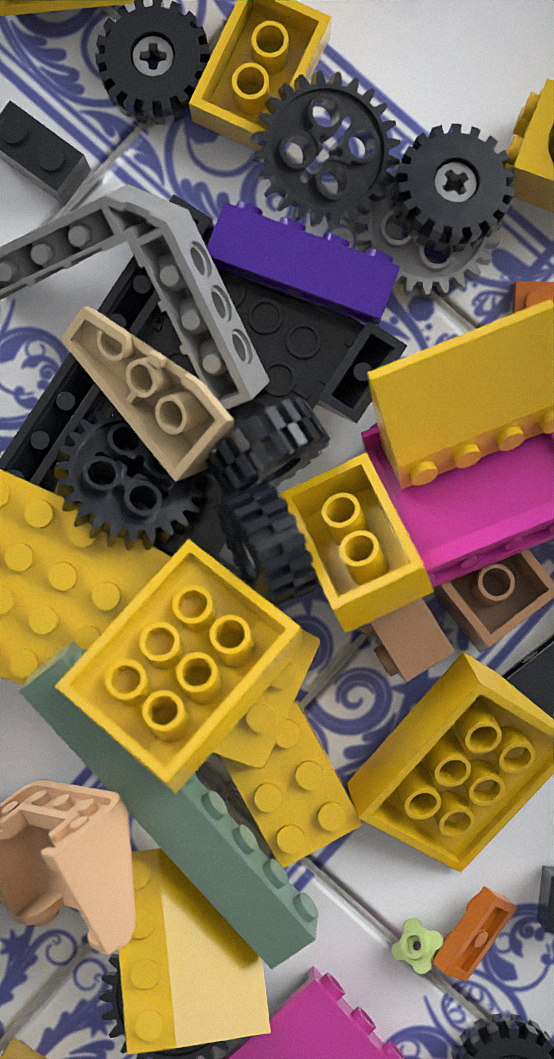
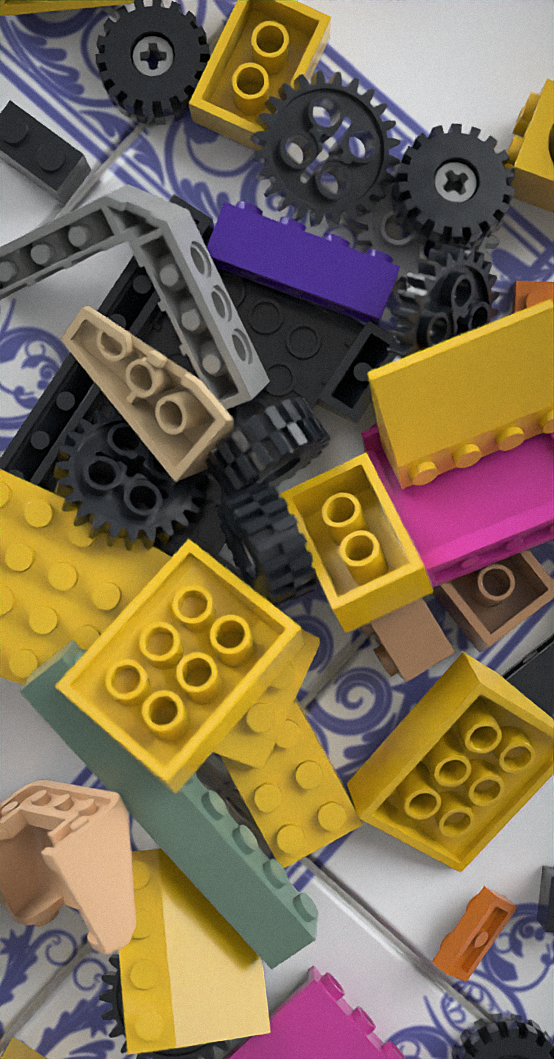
yellowish green plate [391,918,444,974] -> none
none -> black gear [388,244,500,363]

